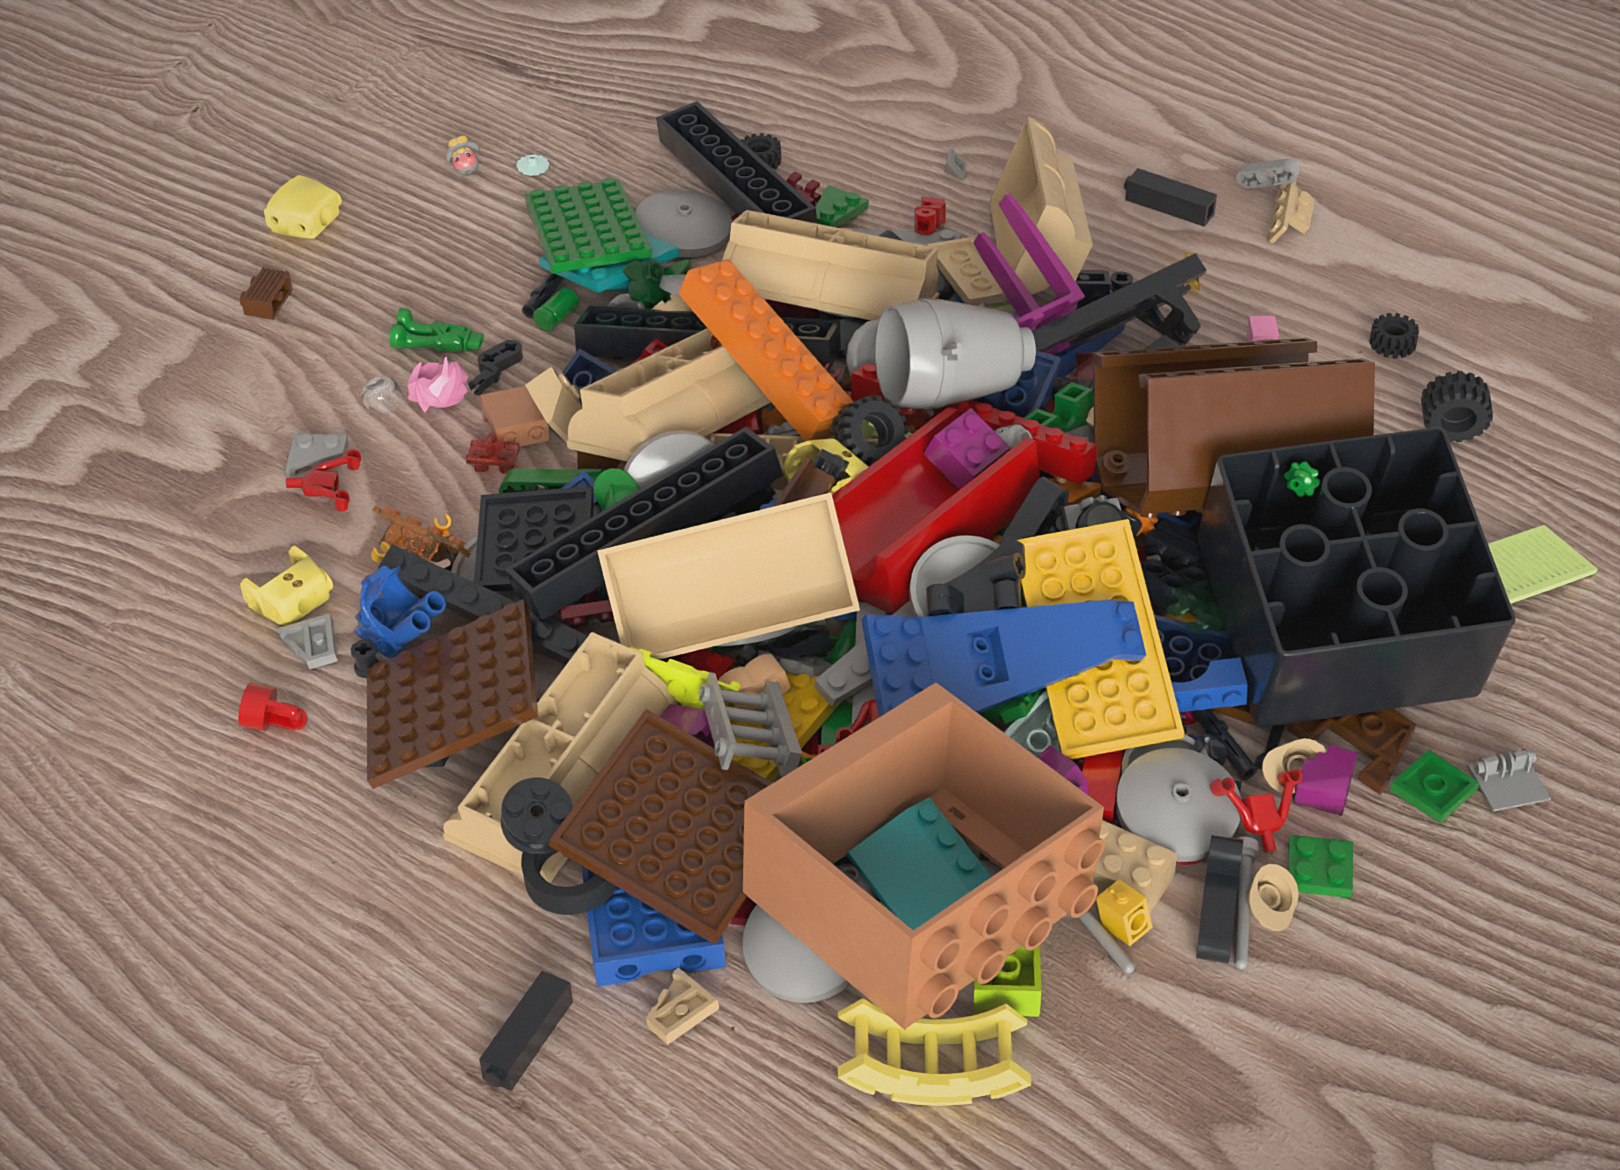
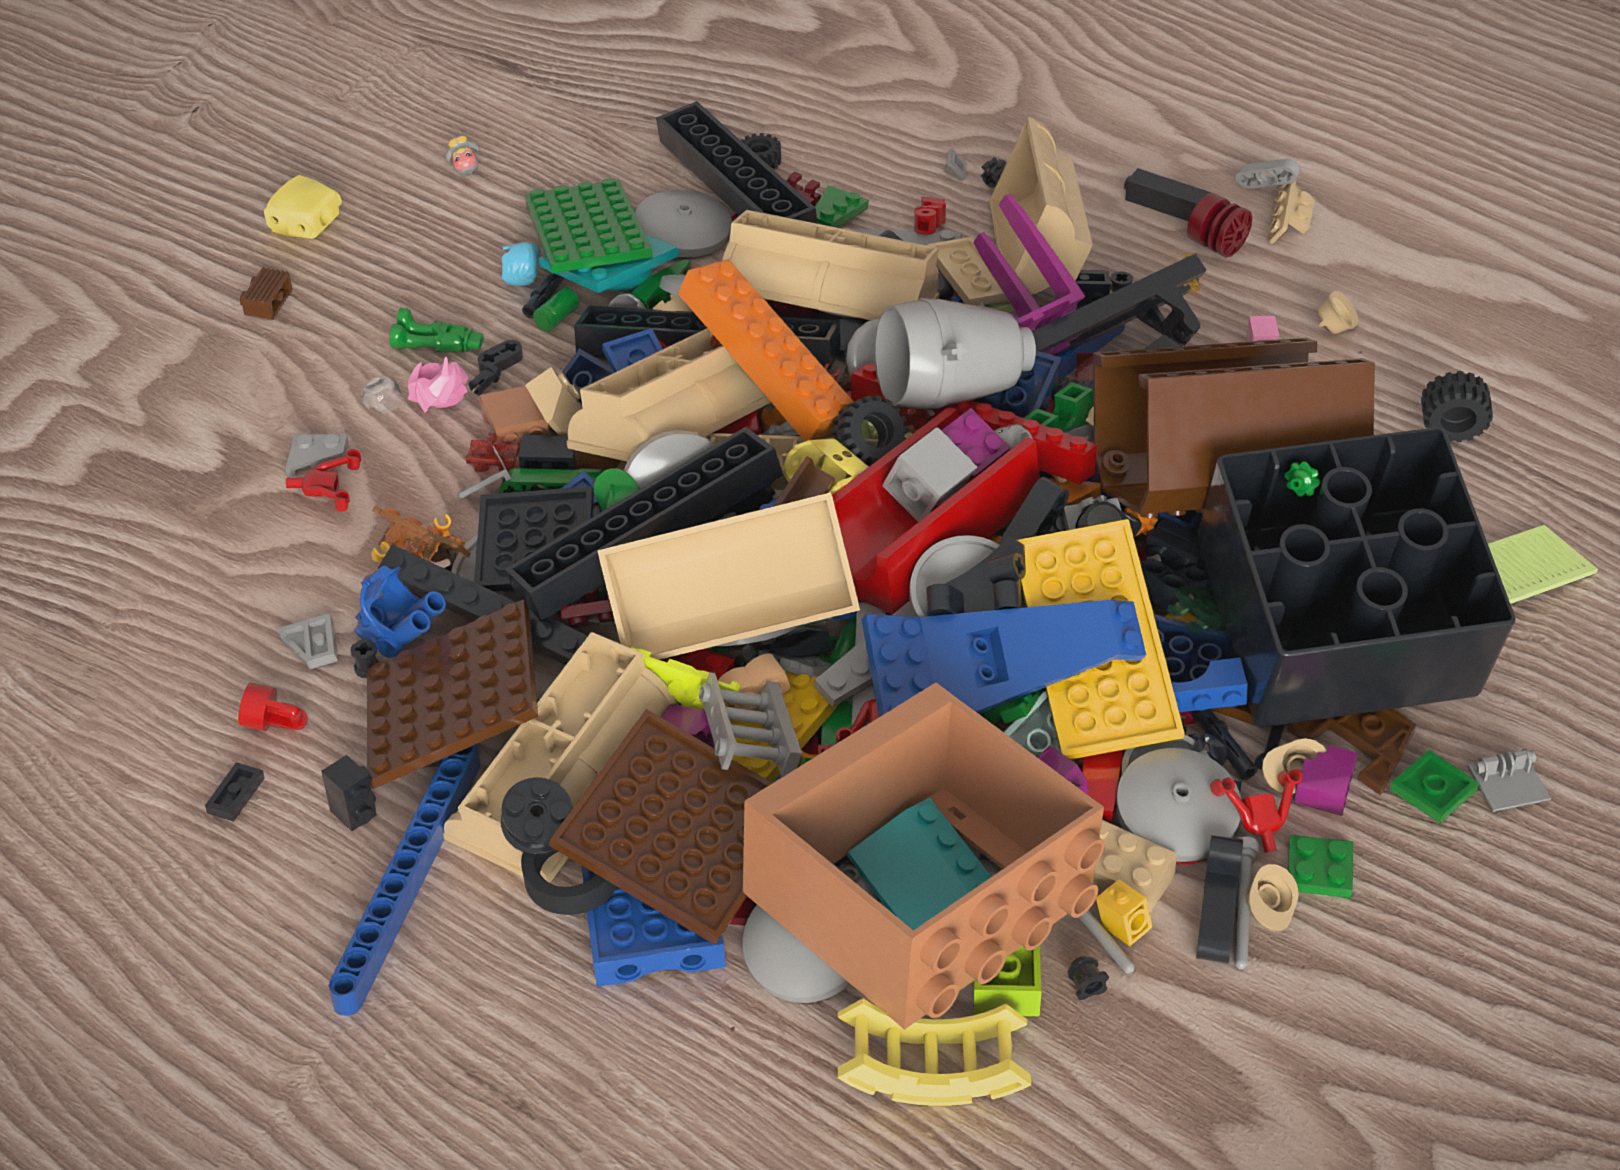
light yellow piece [240,545,333,626] -> none
black brick [479,971,573,1091] -> none
light aqua piece [516,154,549,176] -> none
dark green plate [623,260,665,306] -> none
tan wing [646,967,719,1045] -> none
black tile [813,449,849,486] -> none
black tyre [1369,313,1419,358] -> none
none -> black plate [205,762,265,822]
none -> black brick [321,755,377,831]
none -> blue beam [328,744,480,1016]
none -> light grey piece [457,446,511,499]
none -> medium azure hair [501,242,540,286]
none -> black brick [518,435,577,470]
none -> blue plate [603,328,663,373]
none -> light grey brick [882,427,977,522]
none -> black gear [981,157,1007,187]
none -> black brick [1068,956,1109,1000]
none -> dark red wheel [1187,193,1253,258]
none -> tan piece [1318,291,1359,334]

